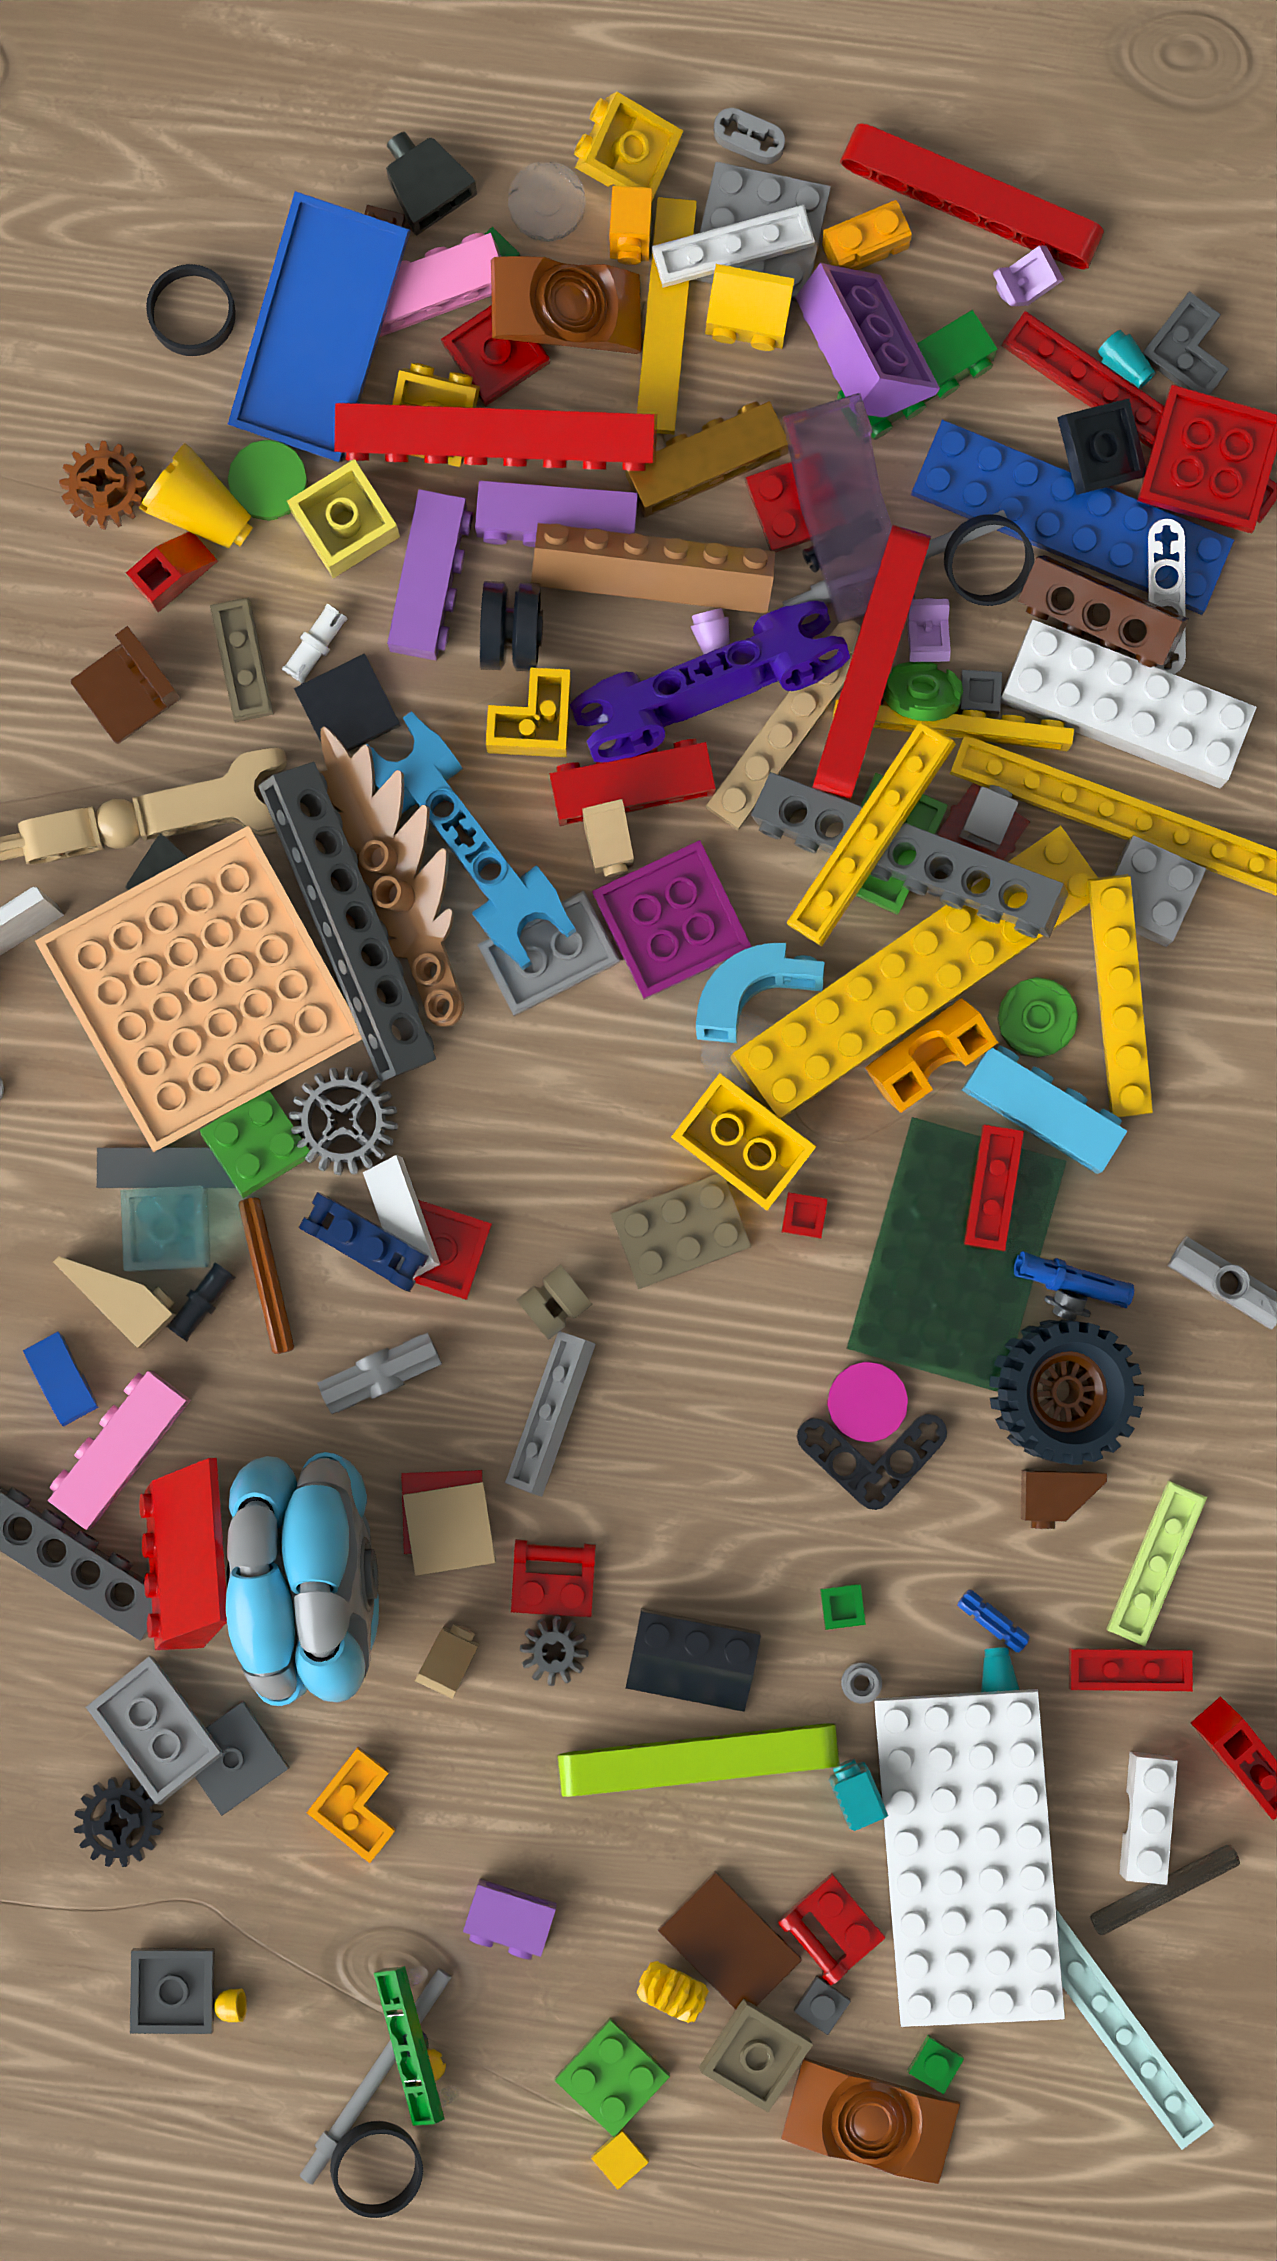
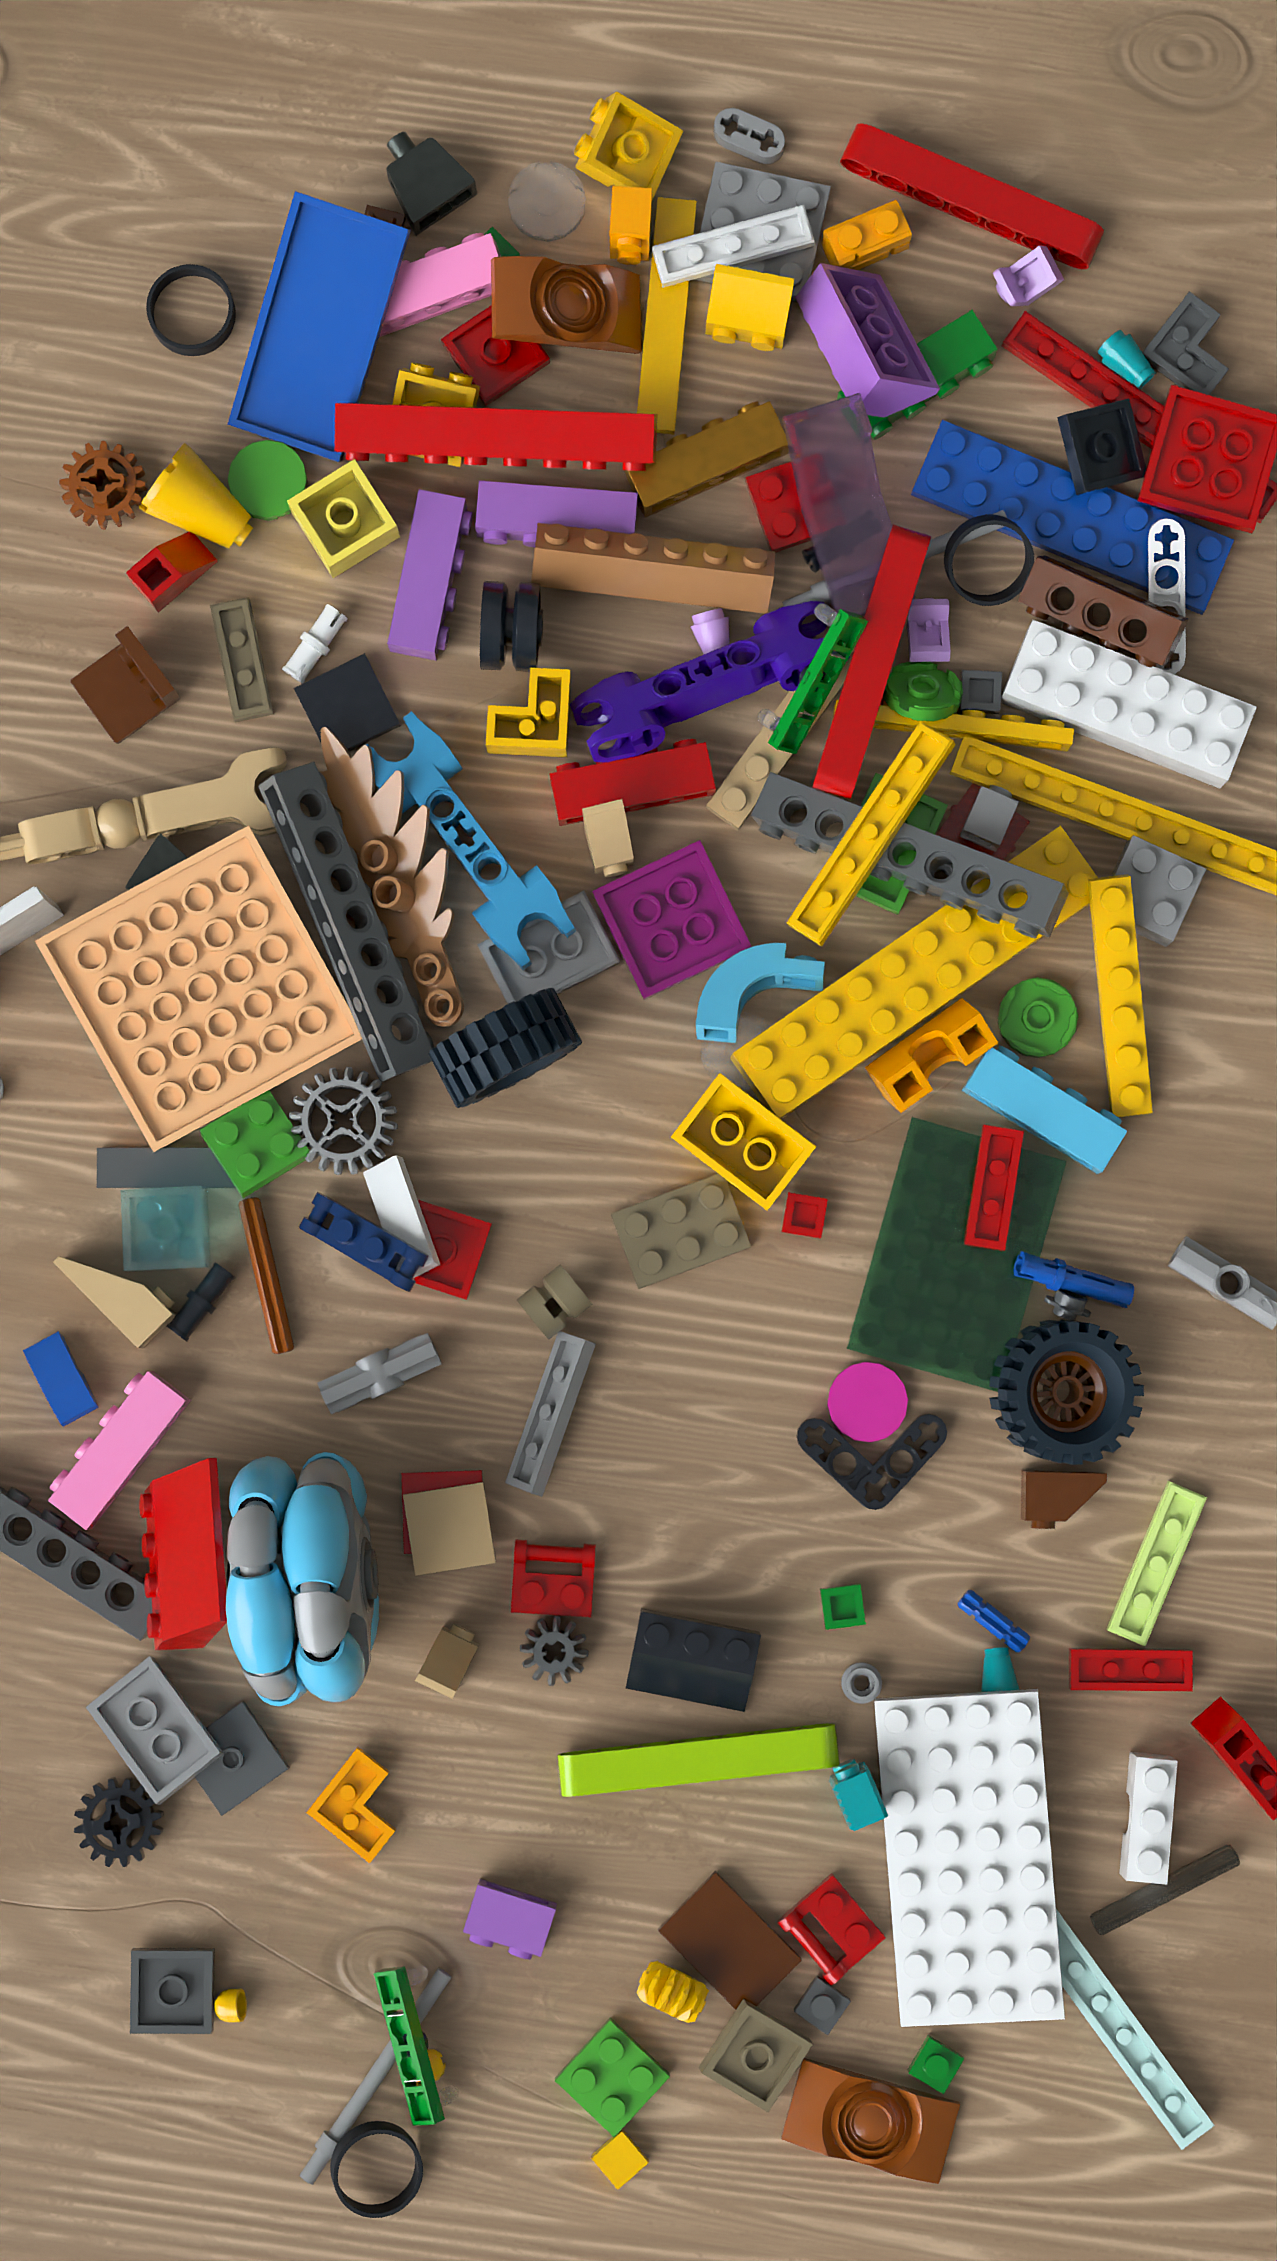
none -> black wheel [428,988,582,1108]
none -> green piece [758,604,868,754]

